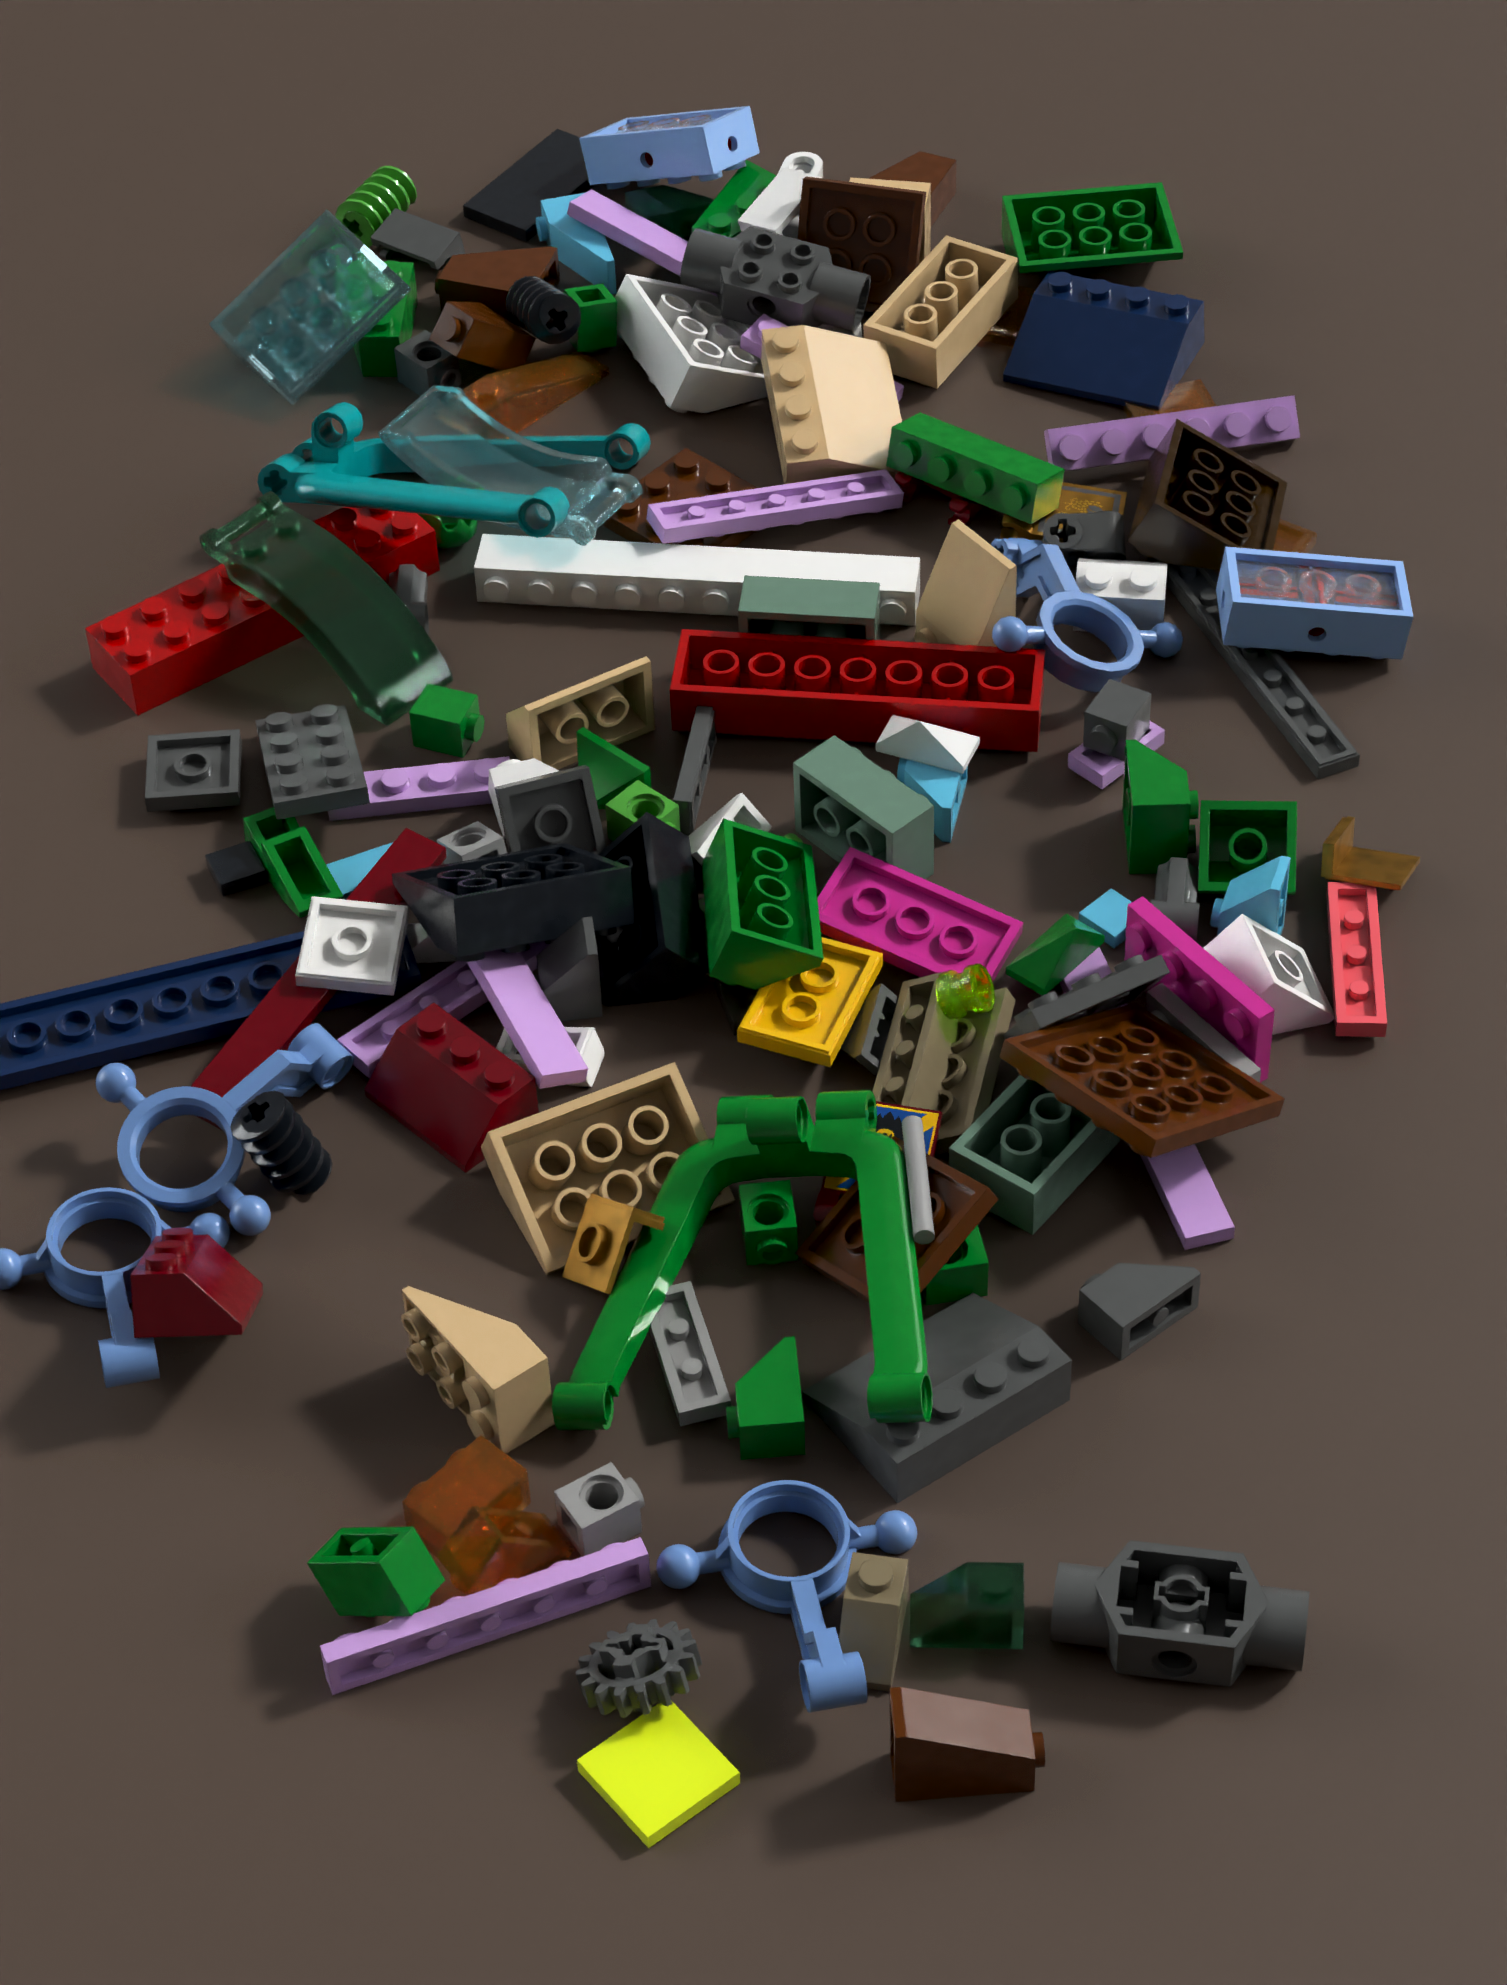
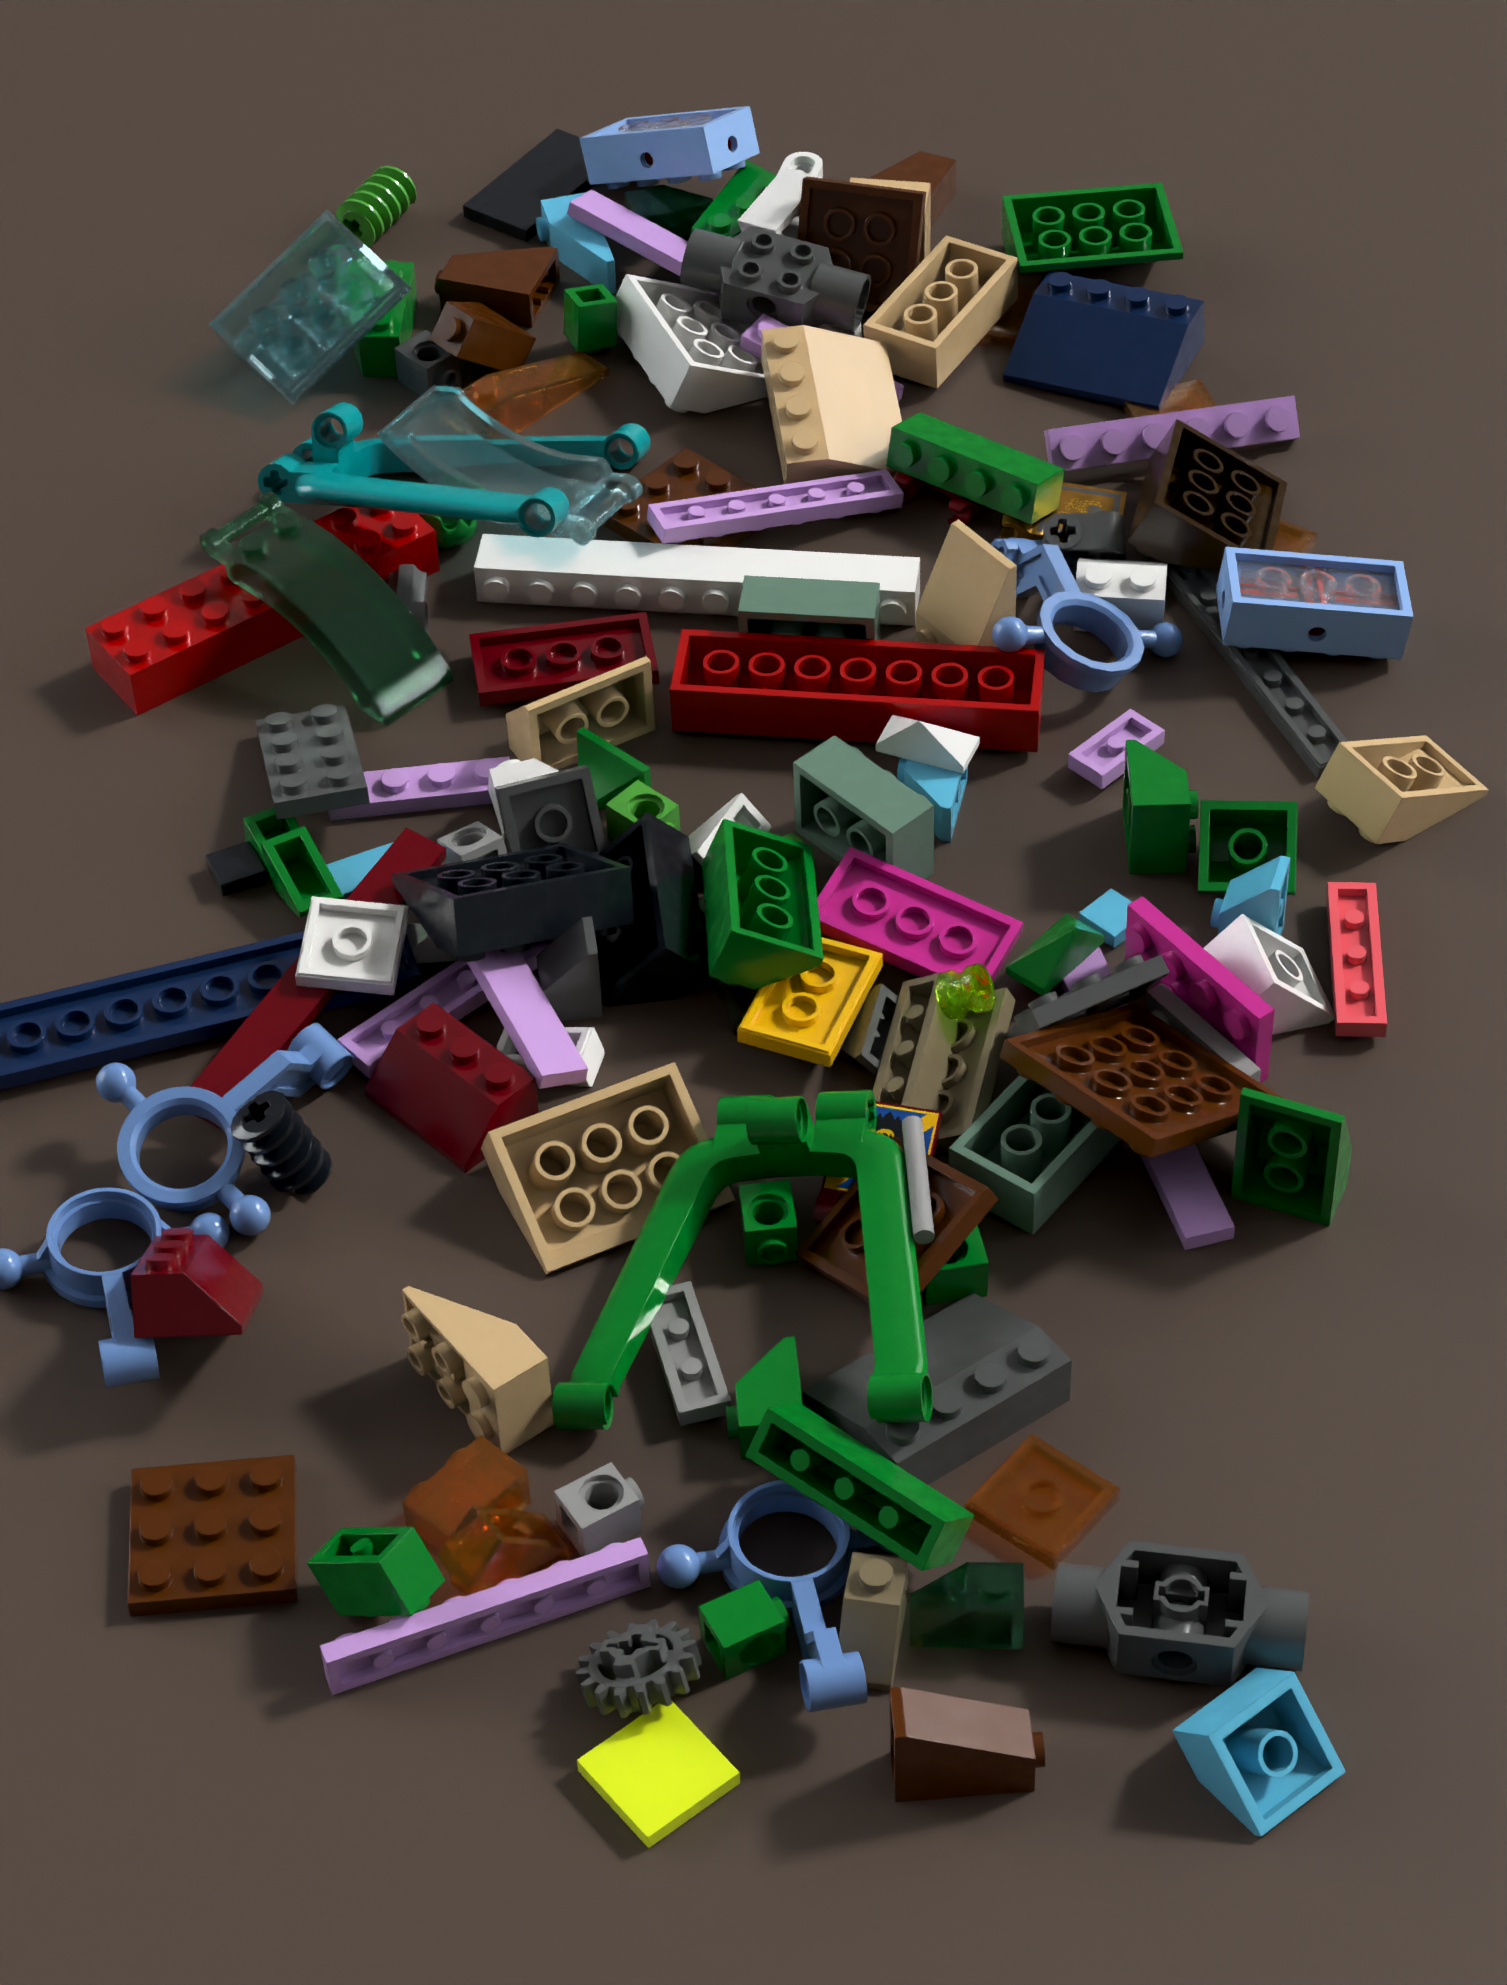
dark grey plate [145,729,242,812] -> none
dark grey hinge [370,208,466,270] -> none
green brick [409,683,485,758] -> none
black piece [506,276,581,344] -> none
pearl gold piece [562,1193,665,1294] -> none
dark grey tile [673,706,716,835] -> none
dark grey slope [1078,1263,1201,1361] -> none
dark grey brick [1083,679,1151,761] -> none
dark grey piece [1151,857,1200,942] -> none
pearl gold piece [1321,816,1420,891] -> none
none -> reddish brown plate [128,1455,298,1617]
none -> dark red plate [469,612,659,707]
none -> green brick [699,1580,791,1680]
none -> green brick [745,1403,975,1571]
none -> clear orange tile [965,1434,1120,1571]
none -> medium azure slope [1172,1668,1346,1837]
none -> green slope [1231,1087,1352,1226]
none -> tan slope [1315,735,1489,844]

